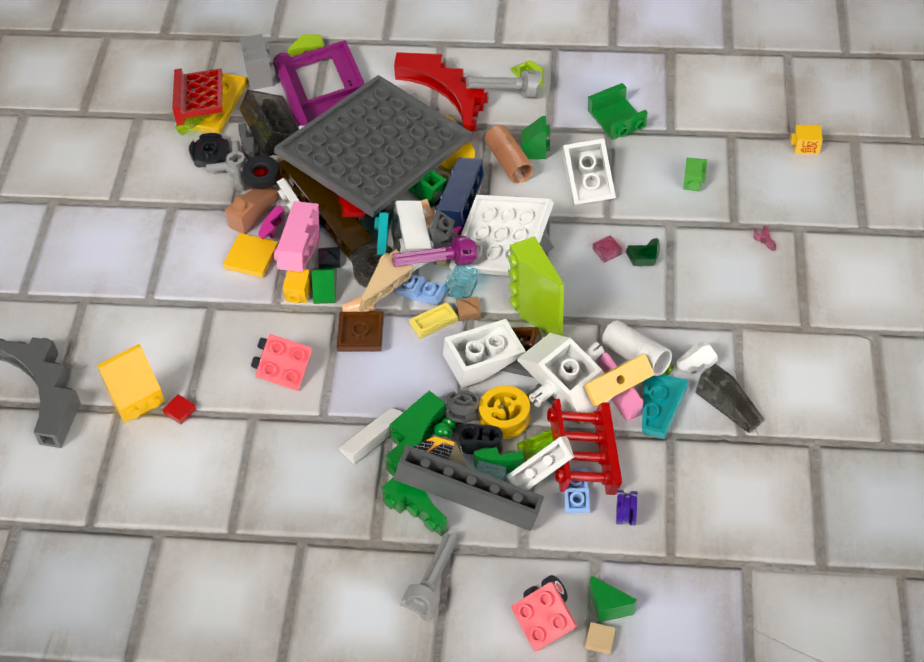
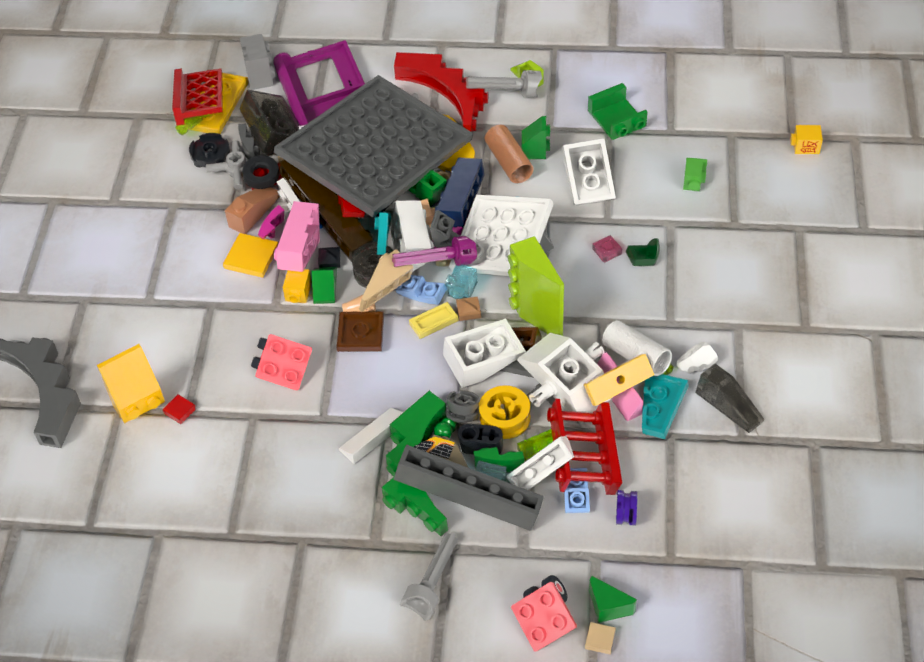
lime slope [287,34,325,56] -> none
clear pink piece [753,226,777,251] -> none

